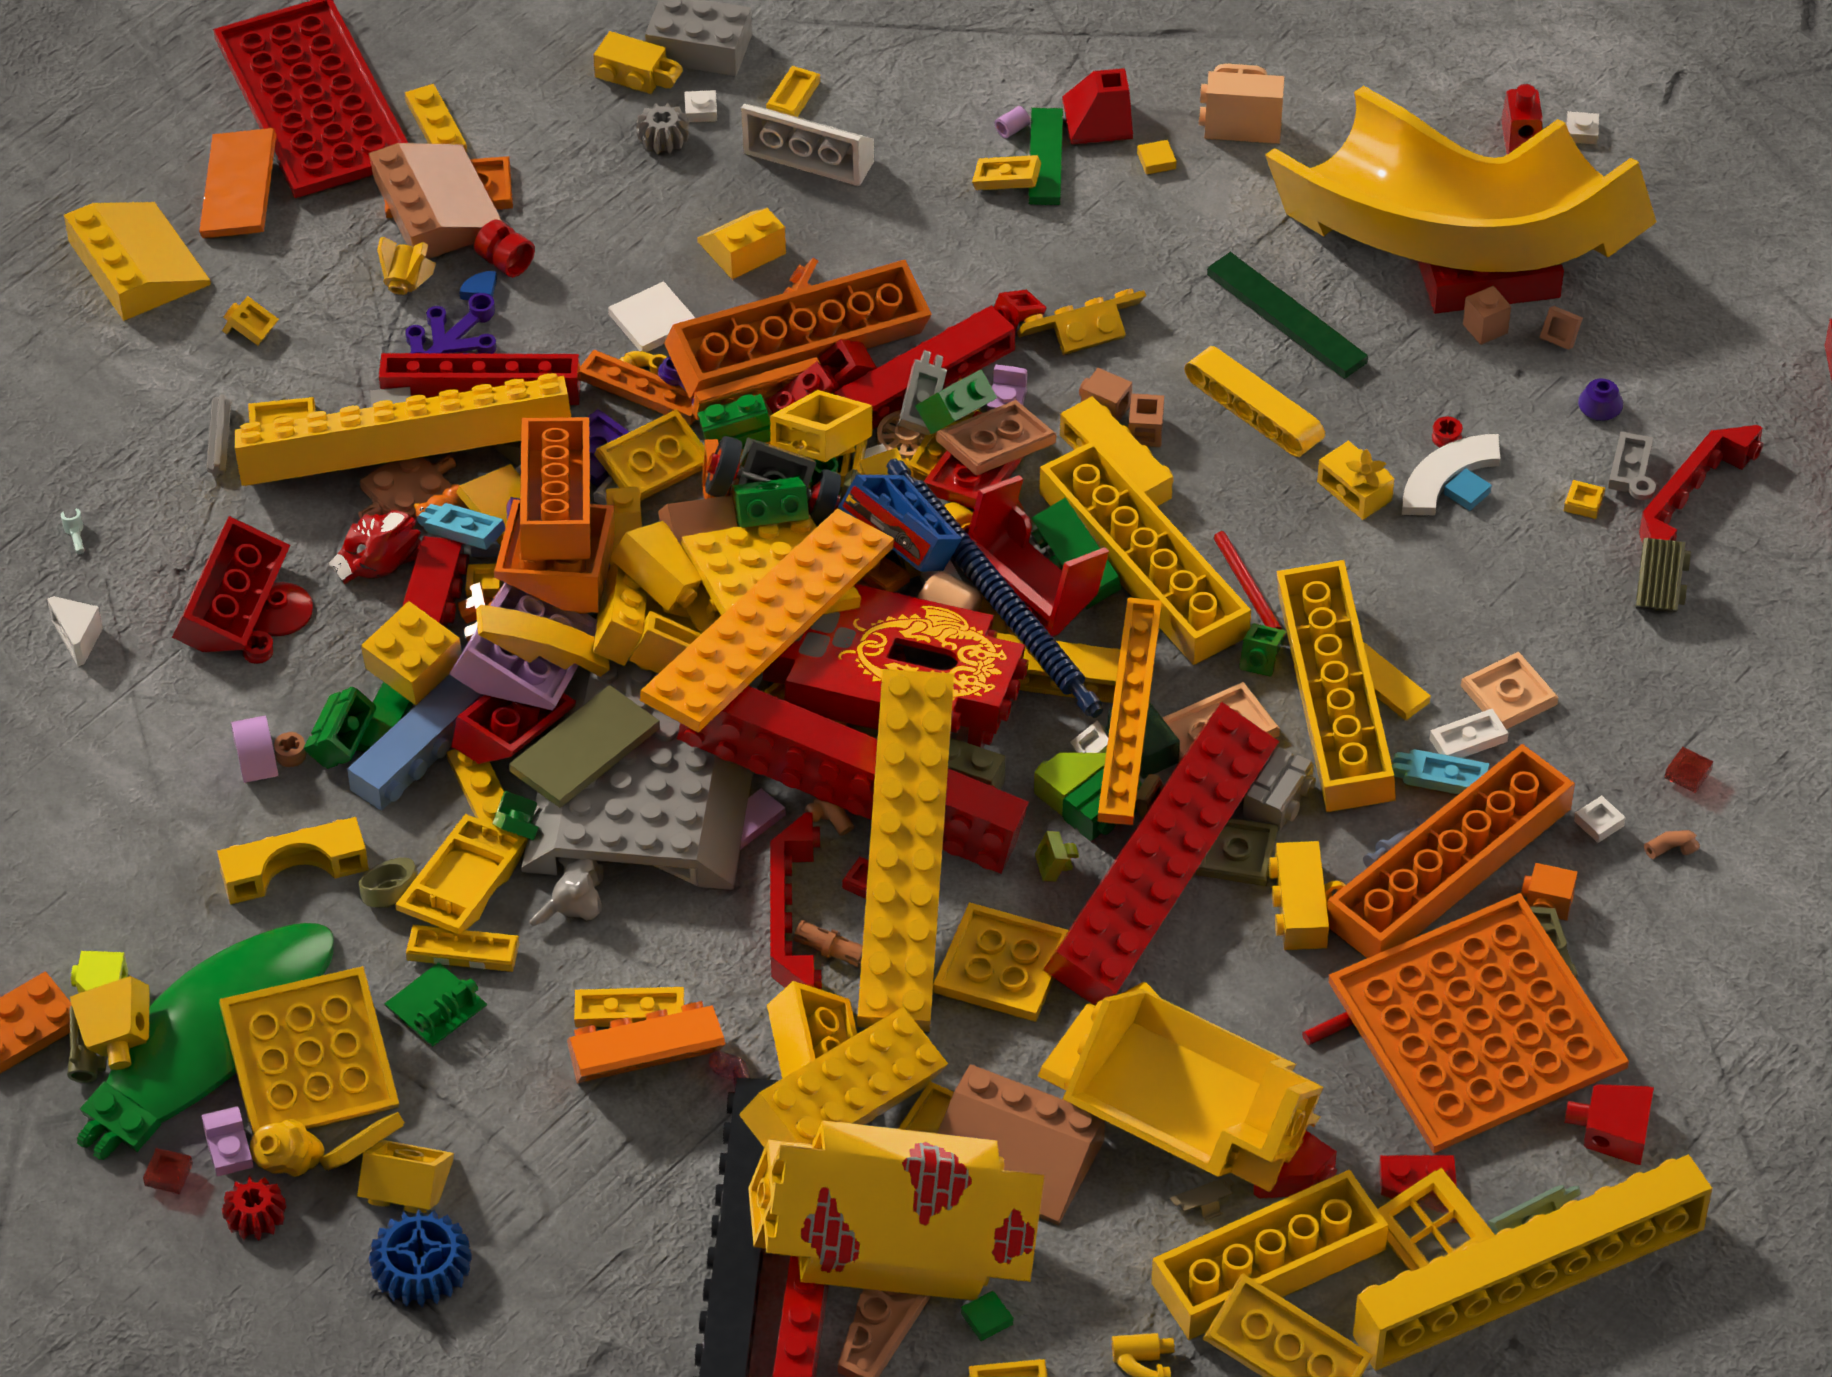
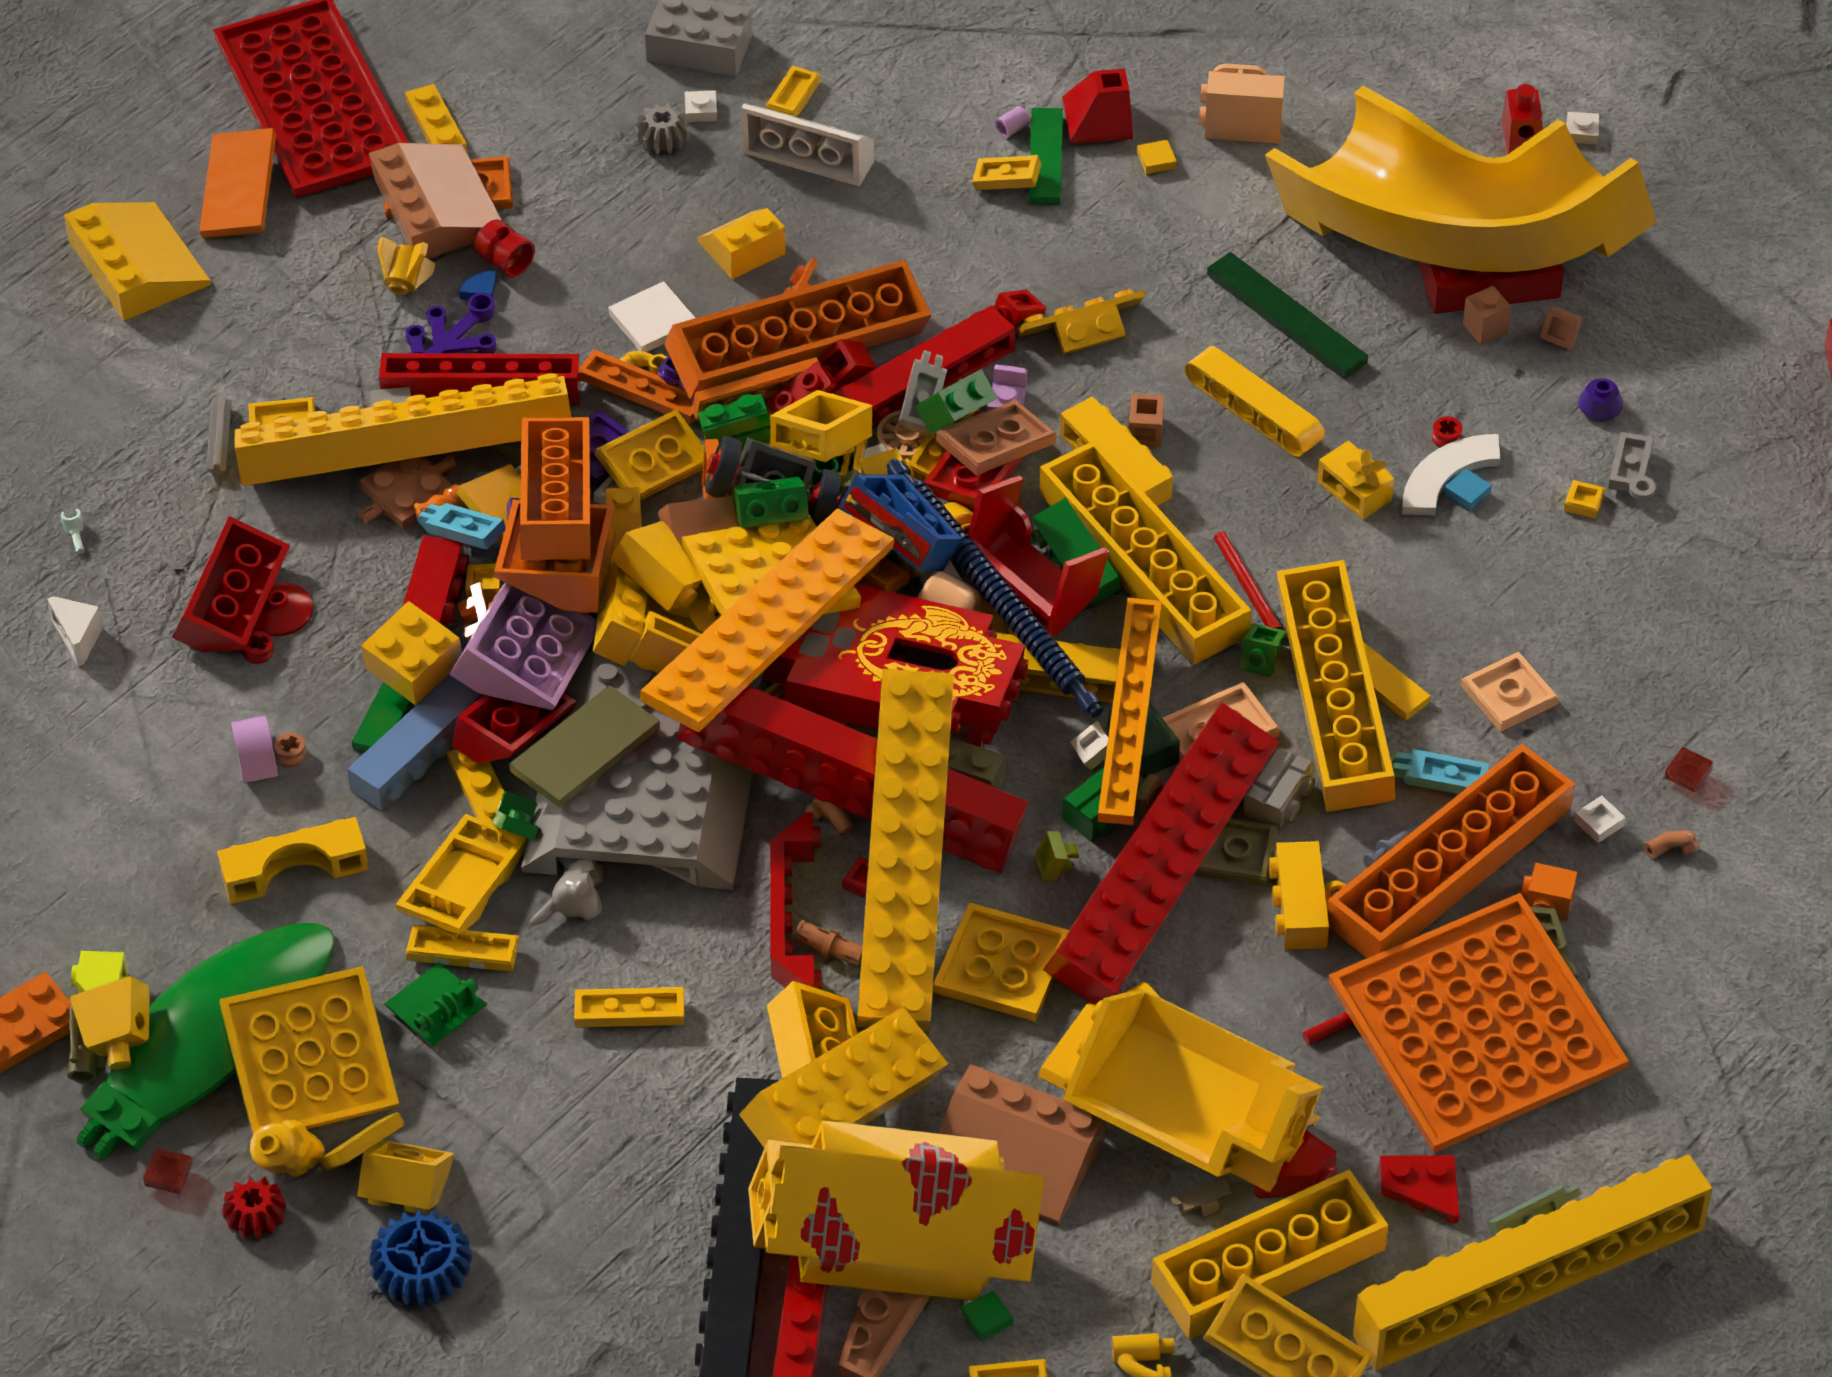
lavender brick [201,1106,254,1177] -> none
yellow bracket [222,296,279,346] -> none
green brick [304,687,376,769] -> none
red piece [329,510,421,584] -> none
olive hat [359,857,418,908] -> none
yellow slope [476,604,610,677] -> none
orange slope [567,1001,726,1083] -> none
yellow brick [593,31,683,94] -> none
clear pink arm [708,1051,751,1088] -> none
lavender tile [740,789,786,850] -> none
yellow tile [898,1081,954,1134] -> none
lime slope [1034,752,1106,815] -> none
nougat brick [1079,368,1132,422] -> none
yellow piece [1378,1168,1495,1271] -> none
white plate [1429,709,1509,758] -> none
red torso [1564,1084,1654,1165] -> none
olive brick [1635,538,1691,612] -> none
red slope [1639,425,1763,544] -> none

